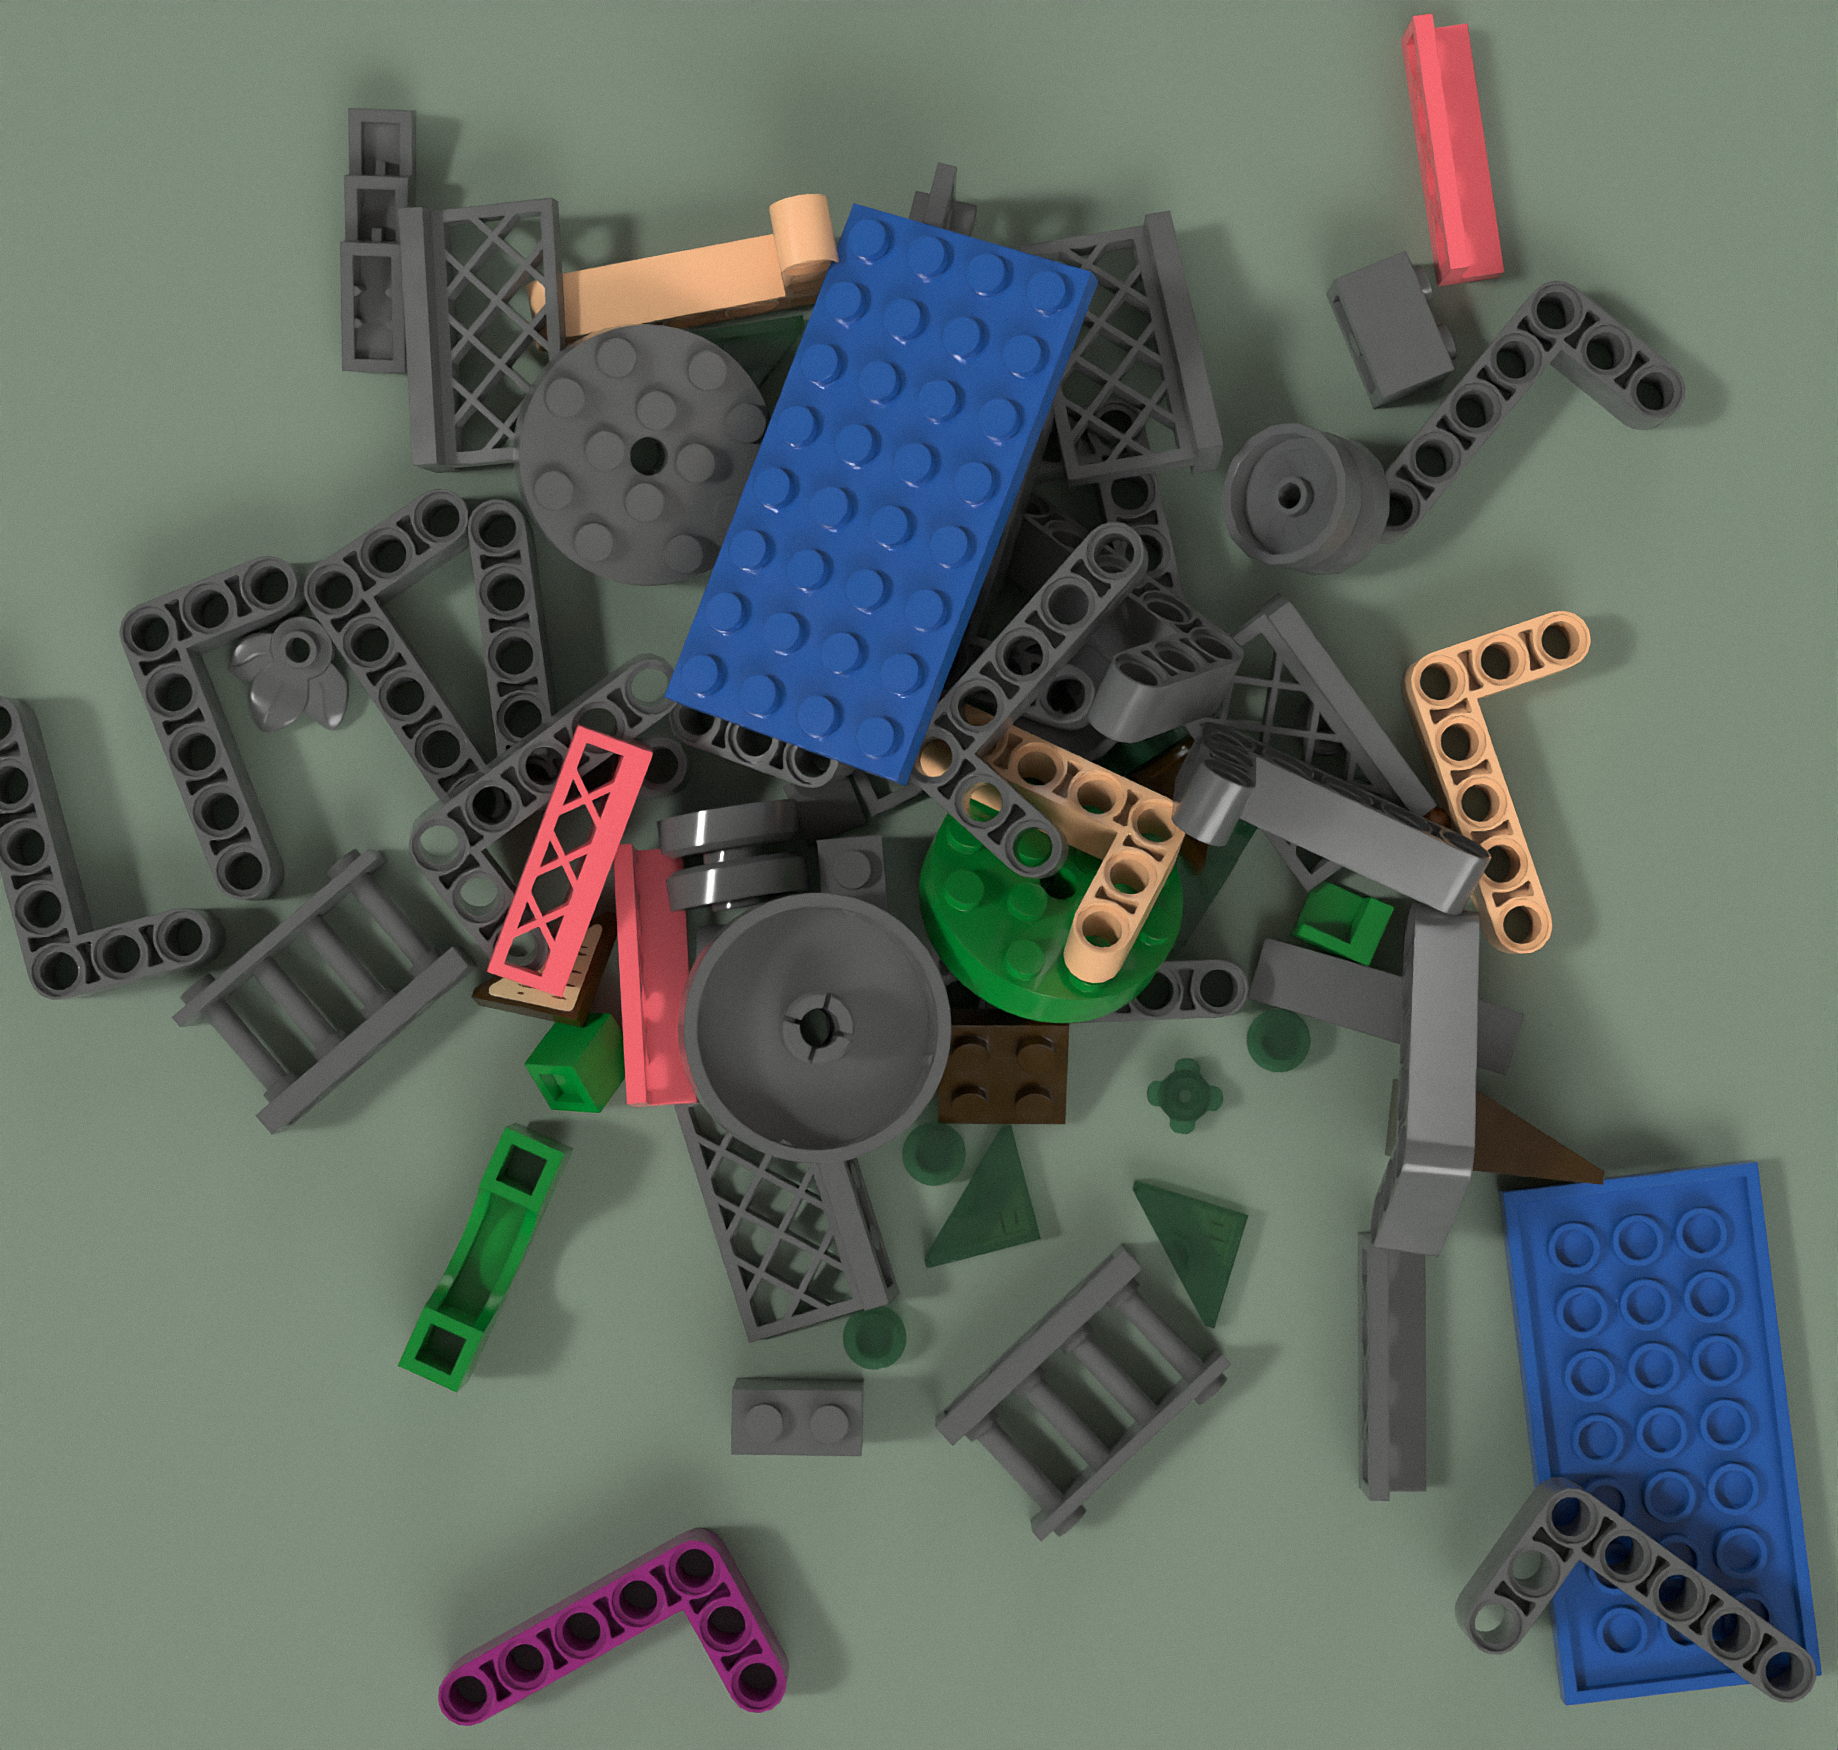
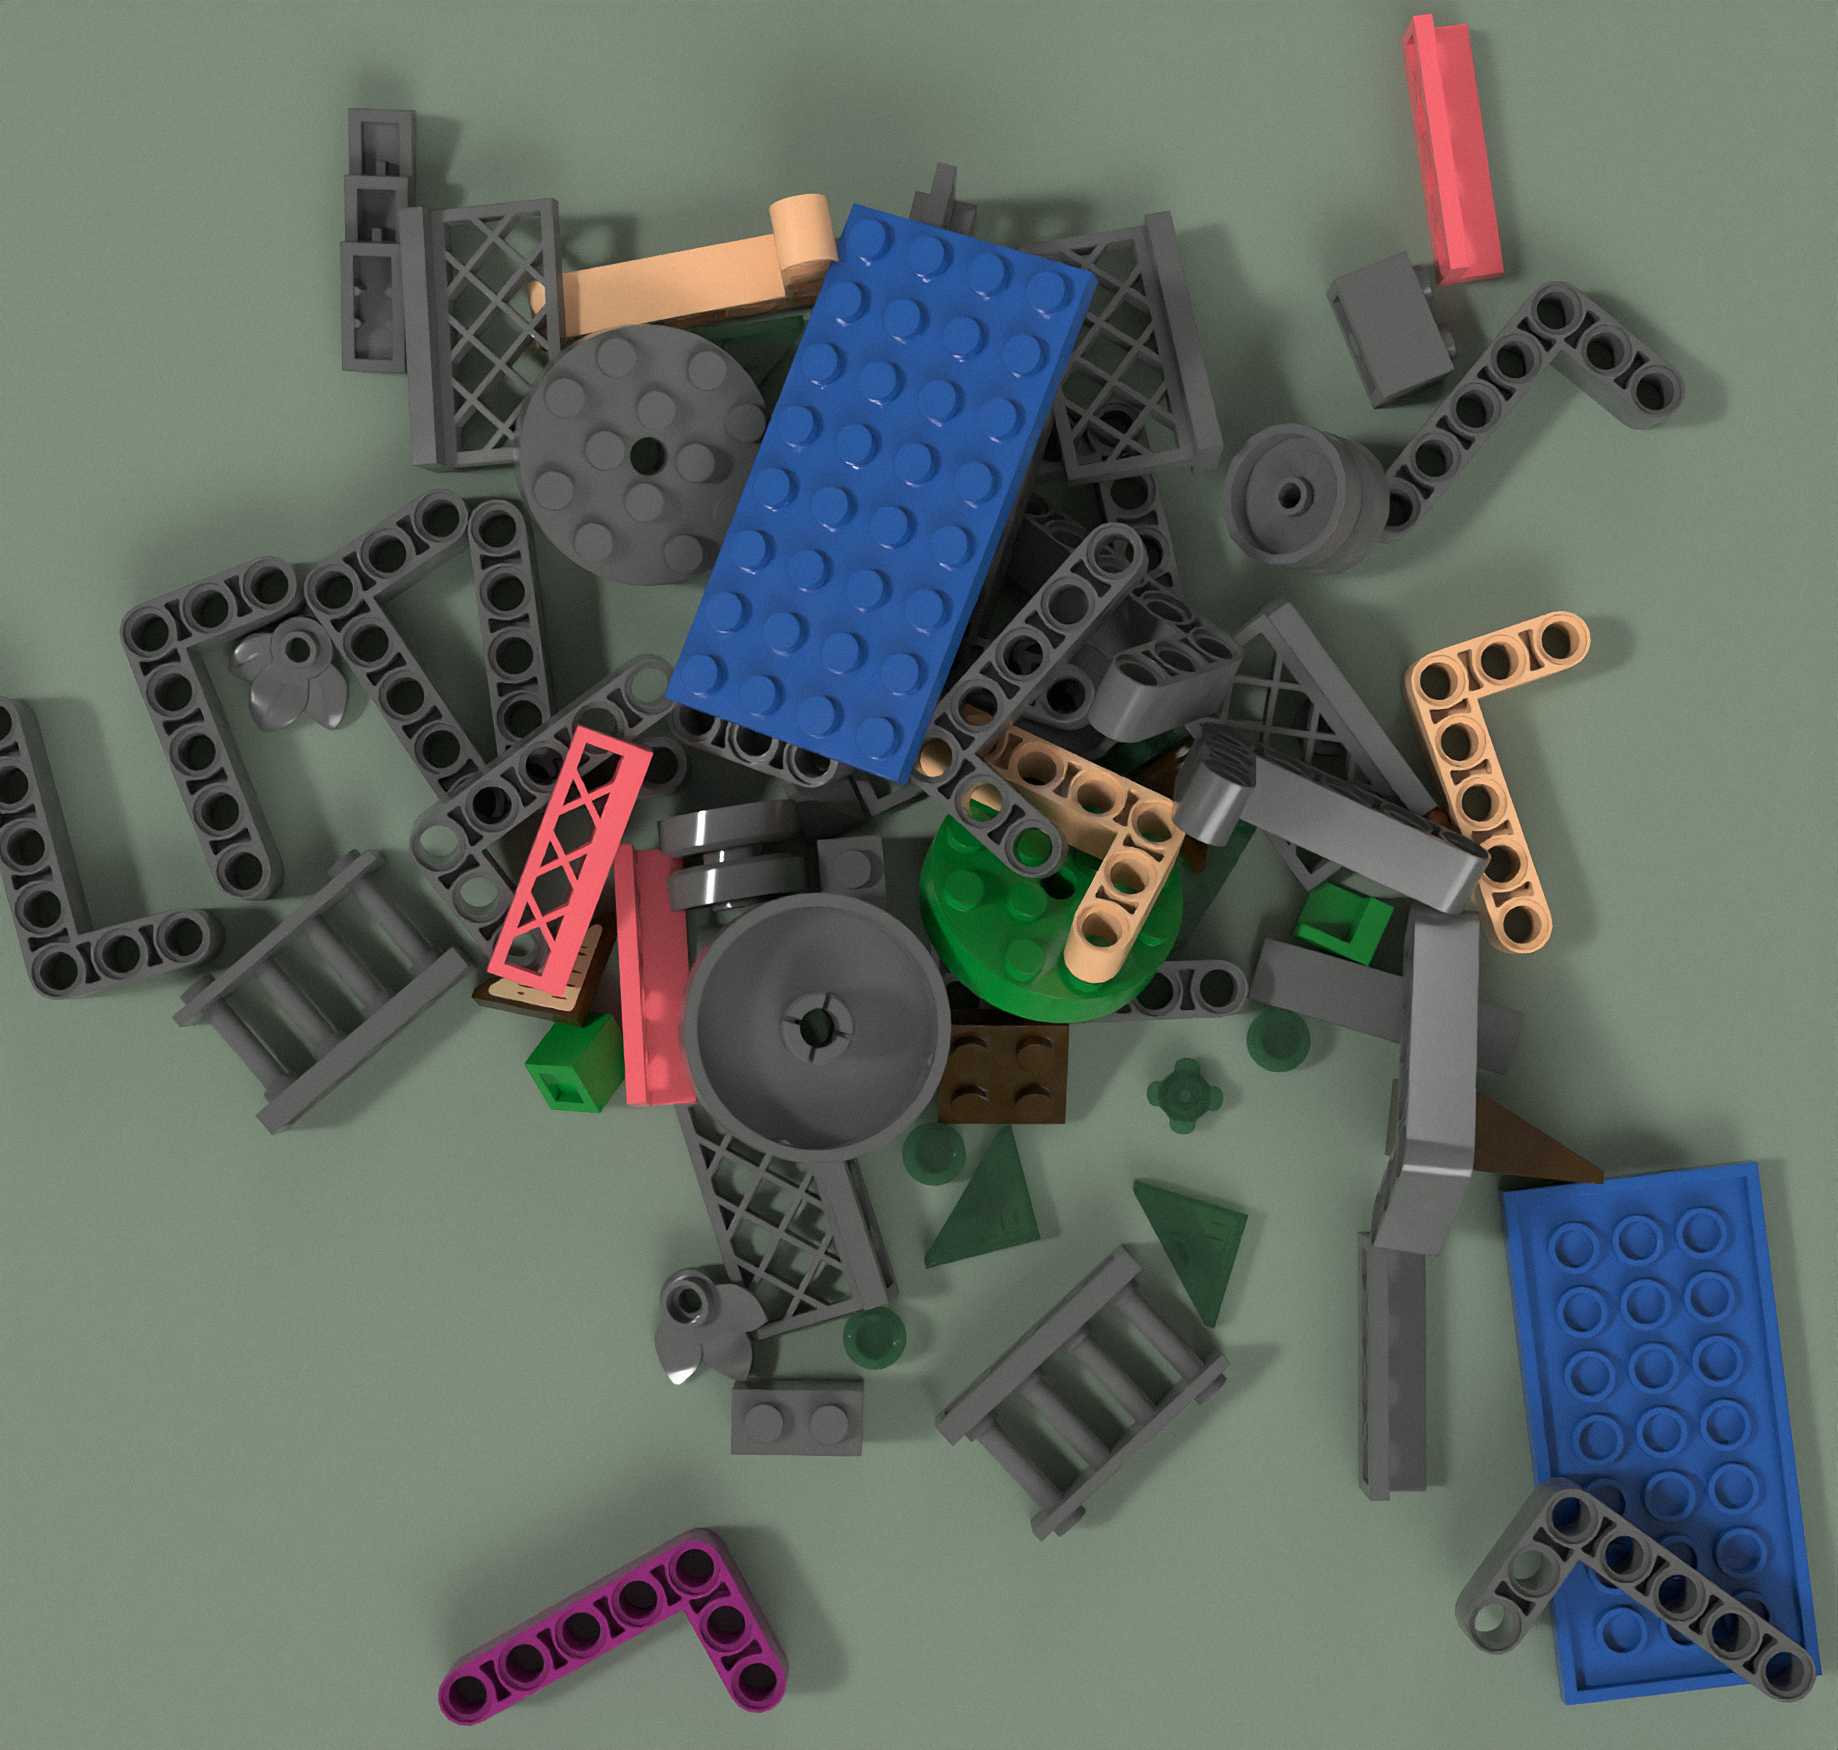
green arch [397,1123,574,1393] -> none
none -> dark grey plate [654,1267,769,1385]

